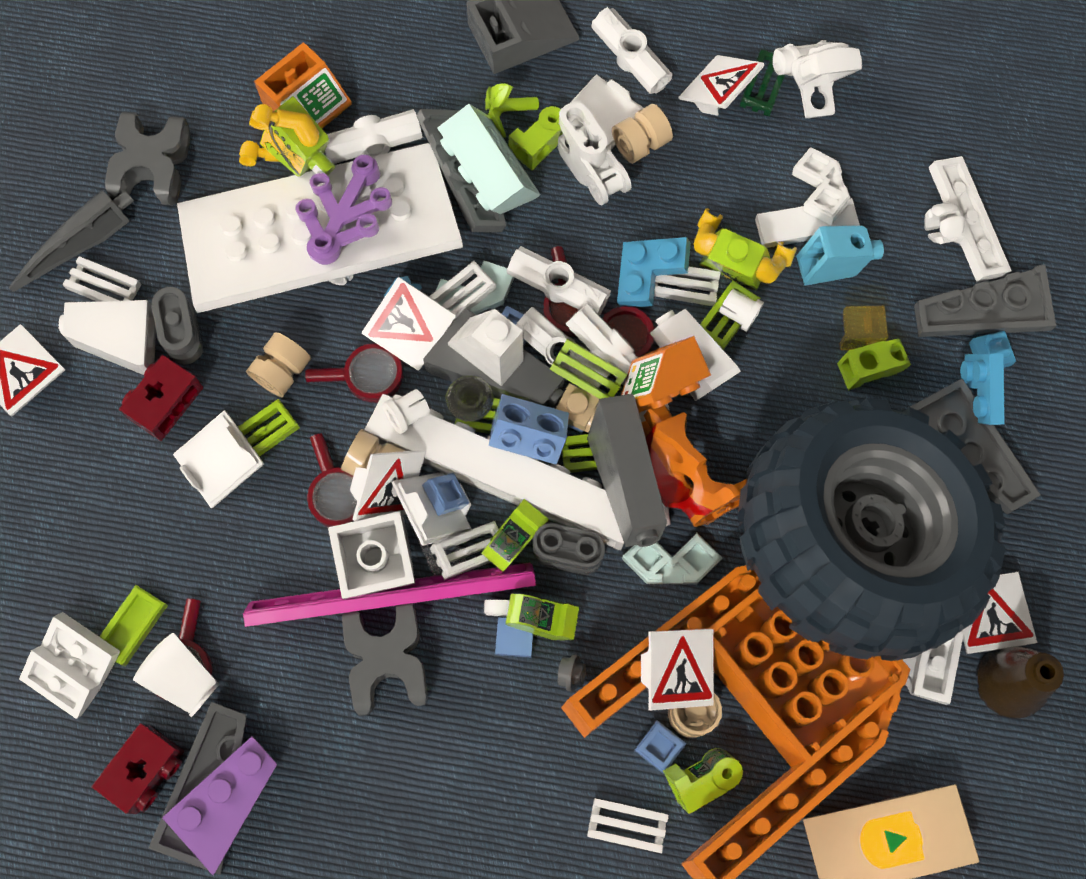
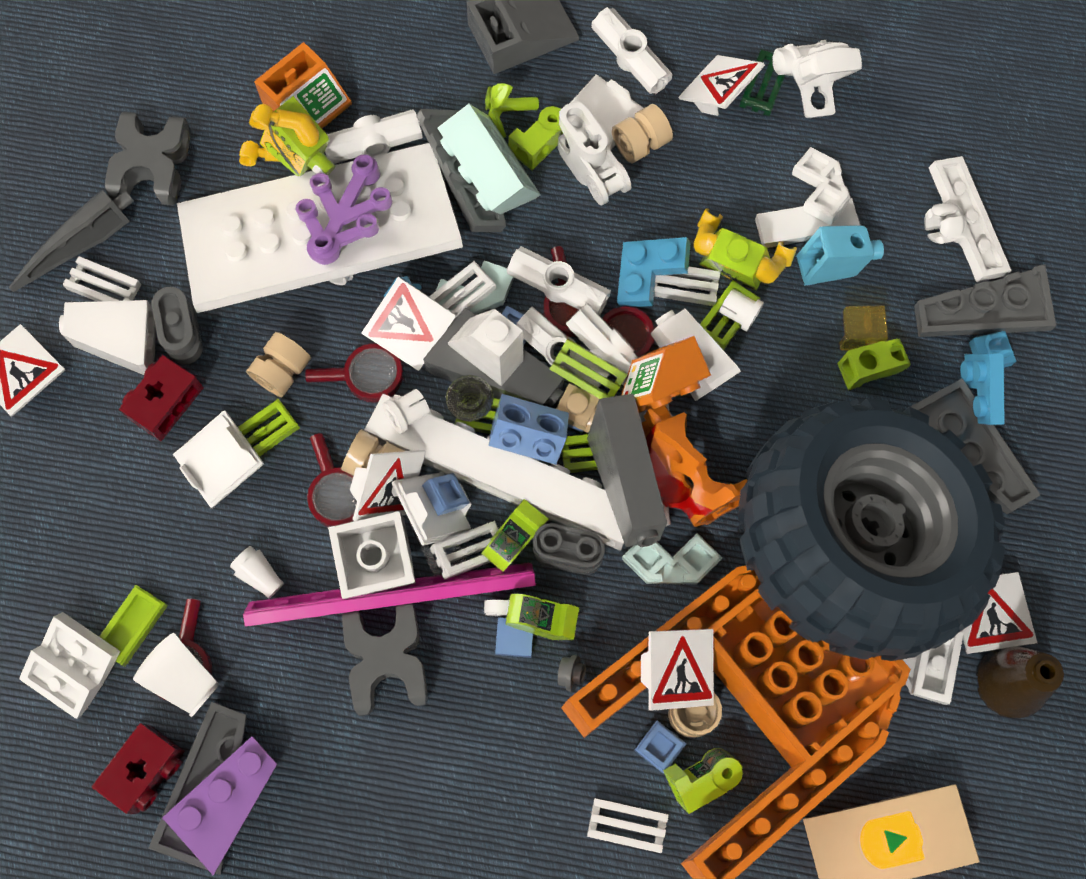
none -> white cone [230,546,284,599]

